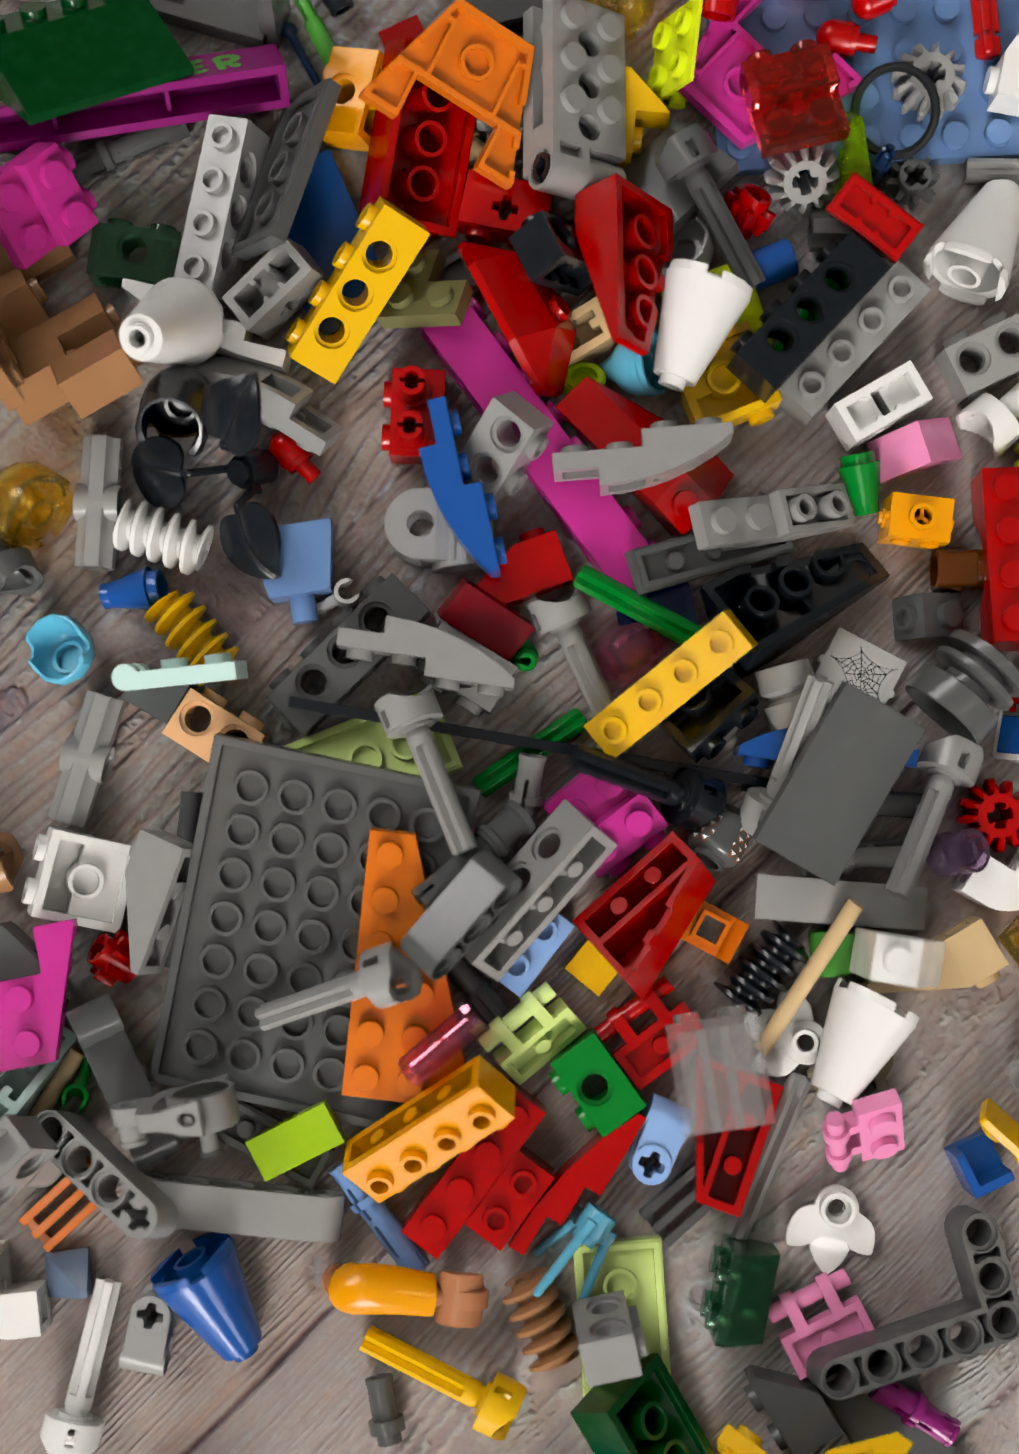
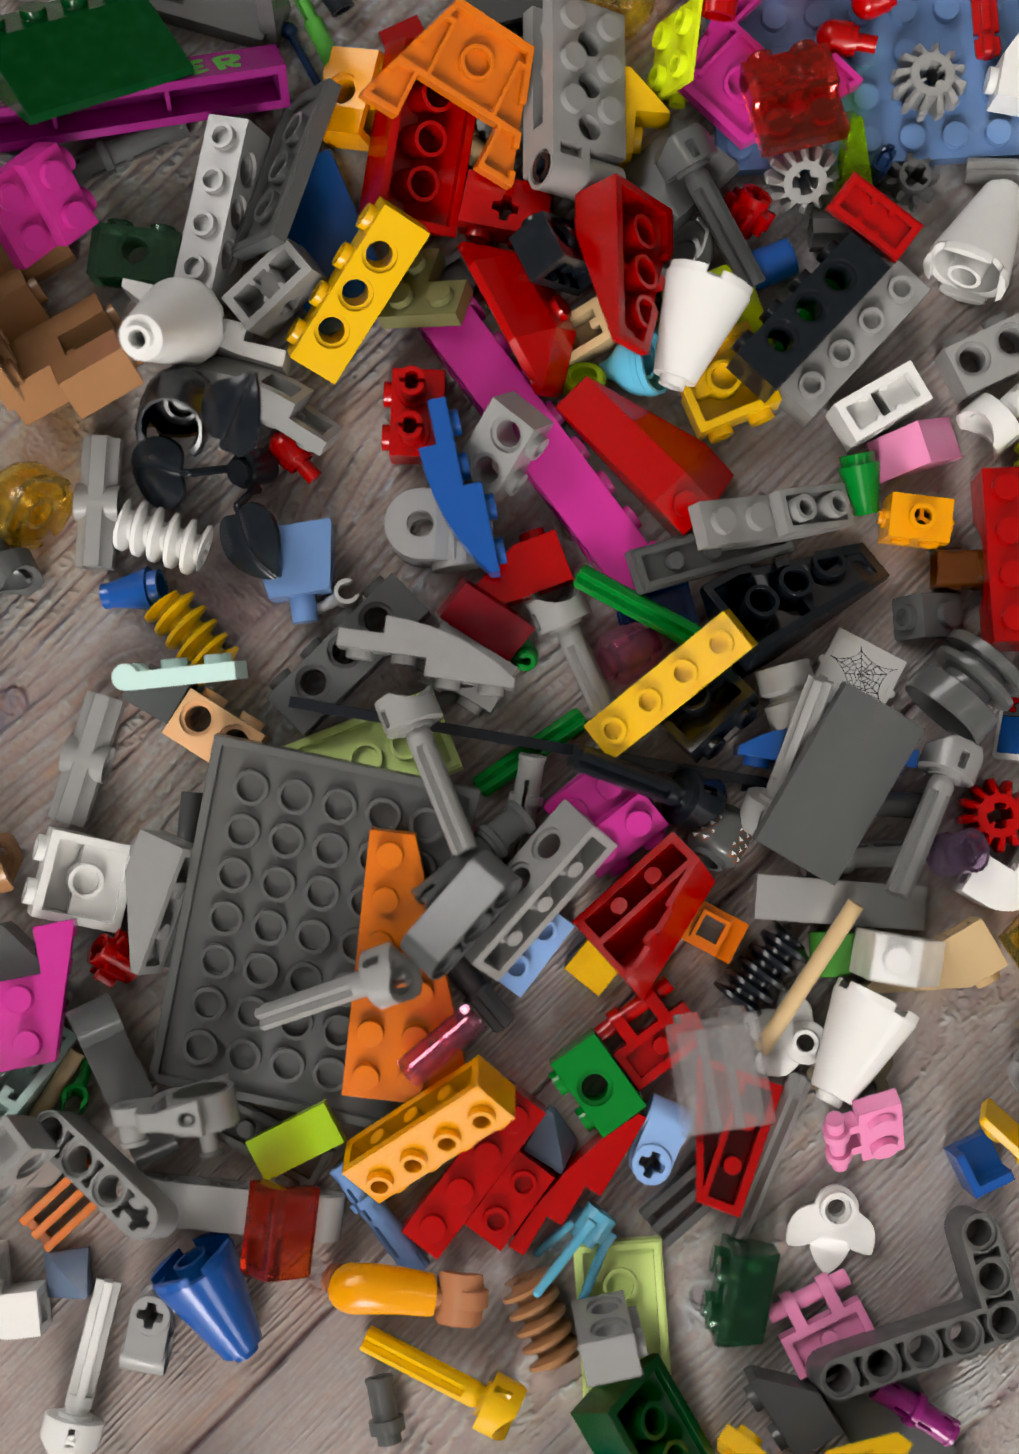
medium azure hair [25,613,95,685] -> none
yellowish green plate [477,981,587,1085] -> none
light grey slope [552,417,734,496] -> none
black tyre [850,62,941,160] -> none
none -> clear red panel [239,1179,320,1283]
none -> sand blue slope [523,1104,577,1174]

